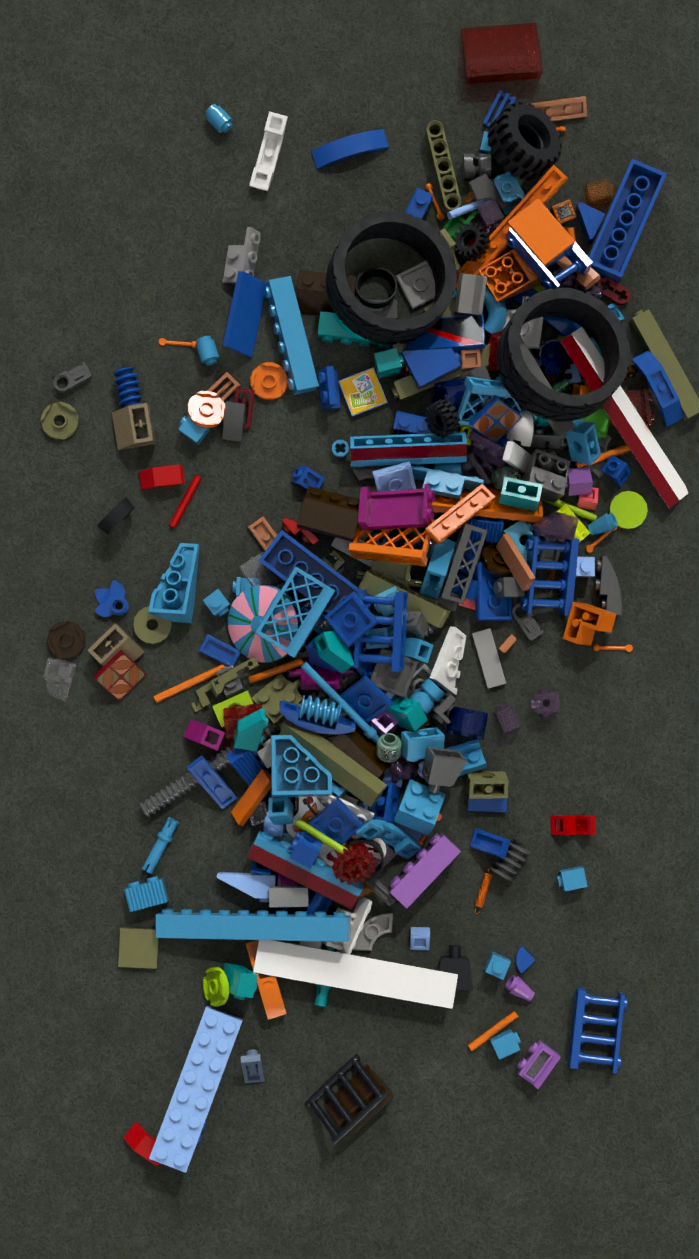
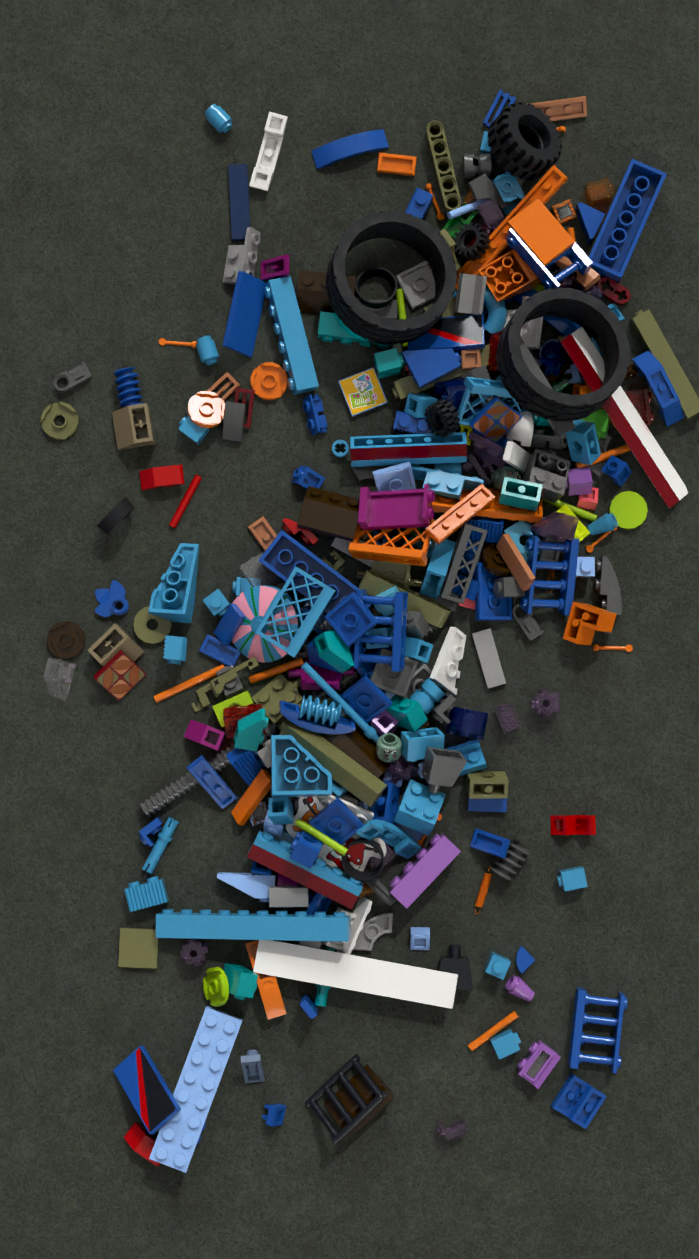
blue bracket [318,366,341,409] -> none
clear red gear [332,846,376,885] -> none
clear red slope [461,23,543,84] -> none
nougat tile [498,634,517,653] -> none
none -> tile [113,1045,181,1135]
none -> blue bracket [139,816,163,847]
none -> dark azure brick [163,636,187,665]
none -> clear purple brick [180,939,209,967]
none -> blue tile [214,604,246,645]
none -> dark blue tile [228,164,250,241]
none -> magenta slope [260,254,290,280]
none -> blue tile [262,1104,286,1127]
none -> blue tile [300,993,318,1019]
none -> blue hinge [302,394,328,436]
none -> orange tile [377,153,417,177]
none -> lime bar [396,289,408,347]
none -> dark azure brick [404,393,438,418]
none -> clear purple bracket [436,1118,468,1141]
none -> blue slope [550,1073,607,1129]

